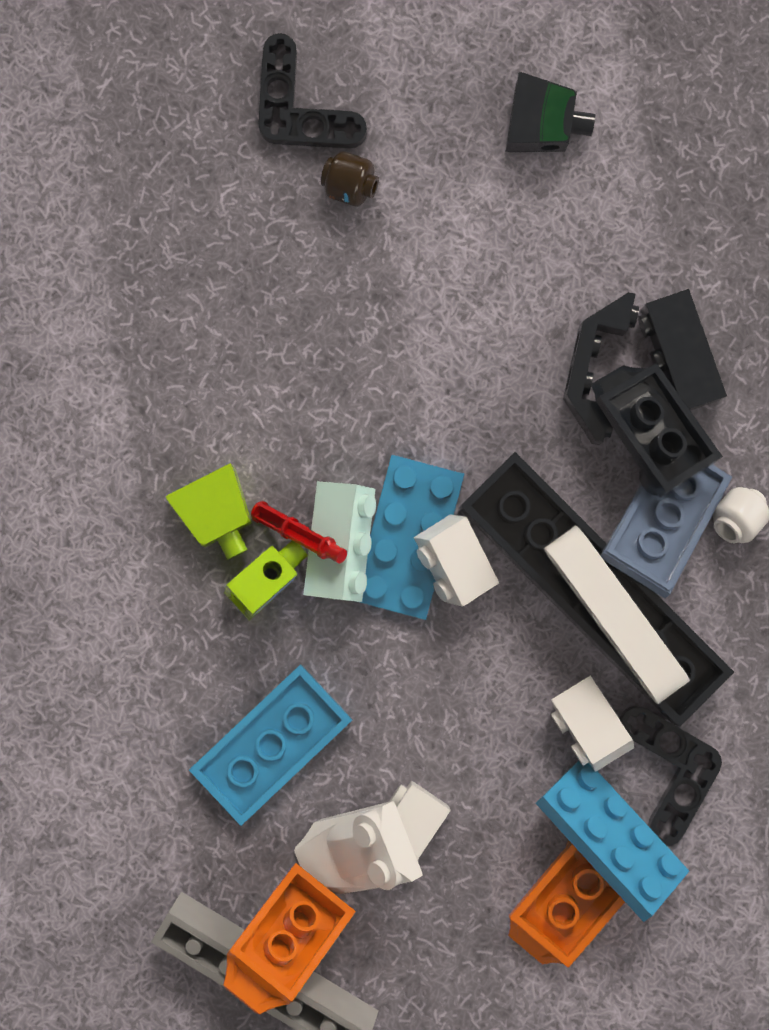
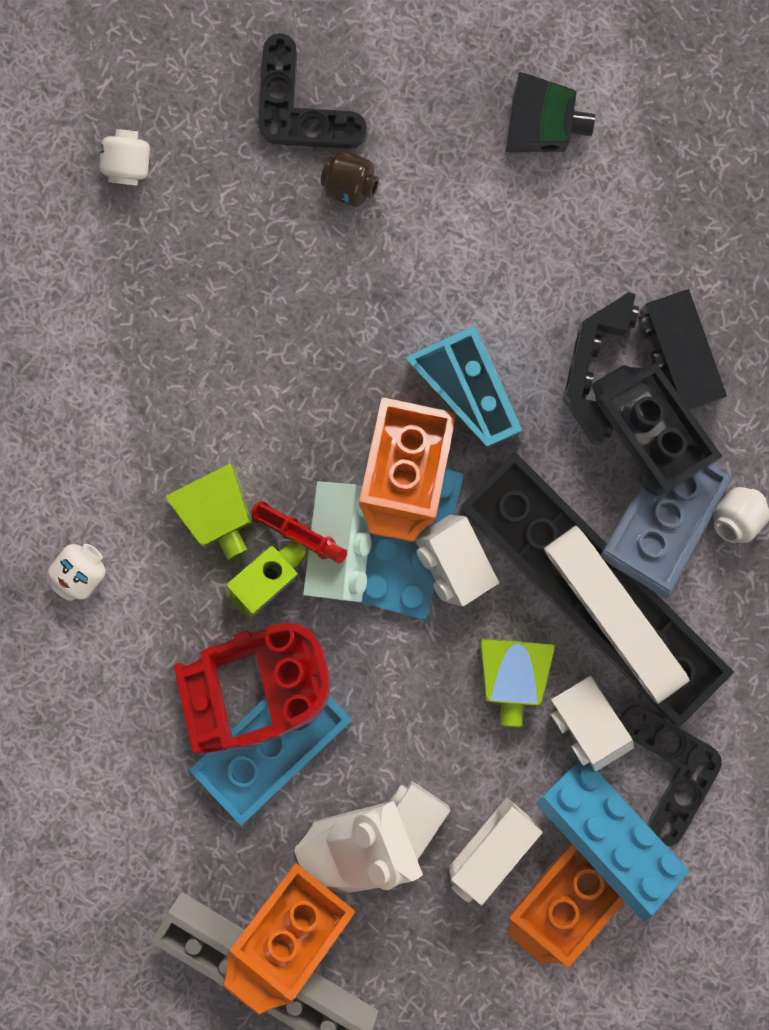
none -> white head [48,544,106,601]
none -> white head [99,129,150,185]
none -> red slope [174,623,330,754]
none -> orange slope [359,398,456,542]
none -> medium azure wedge [405,325,524,448]
none -> white window [448,797,543,906]
none -> torso [479,638,555,727]

